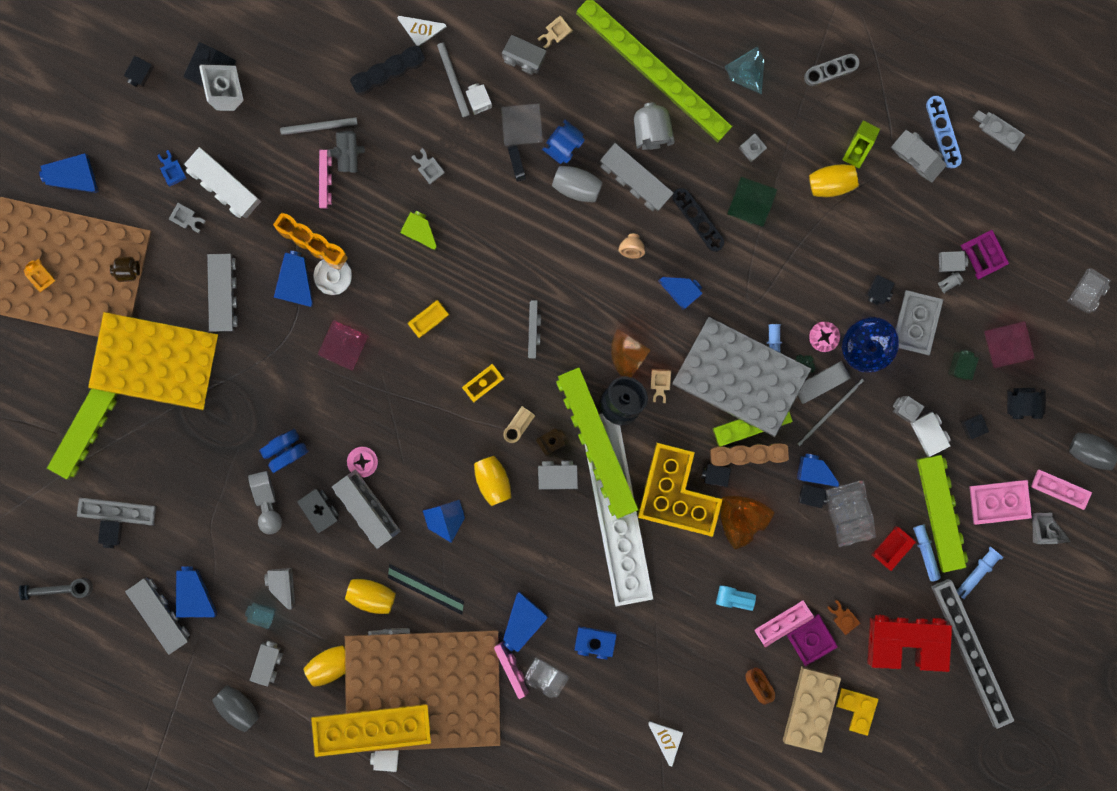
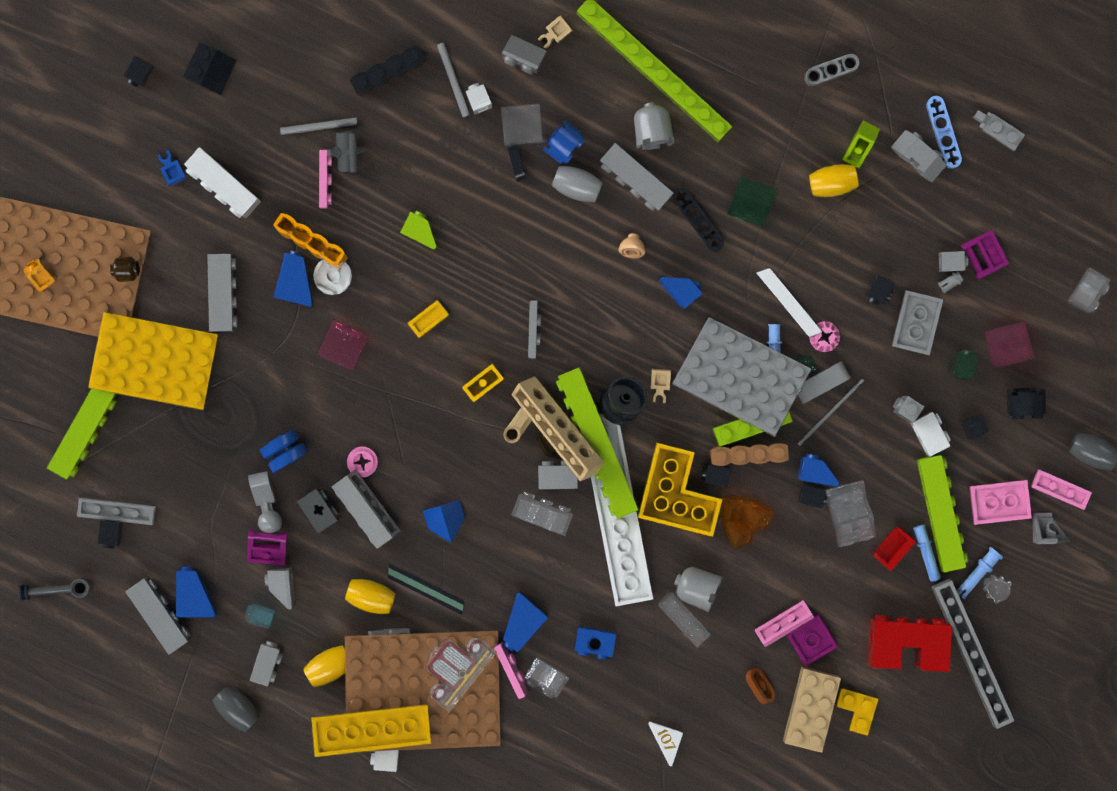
blue slope [39,153,99,193] -> none
light grey plate [169,203,206,233] -> none
white slope [199,65,243,111] -> none
white tile [397,16,447,46] -> none
light grey plate [411,148,445,184] -> none
yellow piece [474,456,511,506] -> none
clear orange brick [611,329,650,377] -> none
medium azure piece [716,585,756,611] -> none
clear light blue slope [724,47,764,94] -> none
light grey brick [739,134,767,162] -> none
dark orange plate [827,600,860,635] -> none
clear blue dish [842,317,899,373] -> none
none -> magenta plate [247,530,288,566]
none -> clear brick [424,638,497,713]
none -> tan brick [511,377,604,482]
none -> clear brick [511,491,573,536]
none -> clear brick [657,591,711,647]
none -> light grey cylinder [674,567,723,612]
none -> white sticker [757,268,822,337]
none -> clear piece [983,575,1012,604]

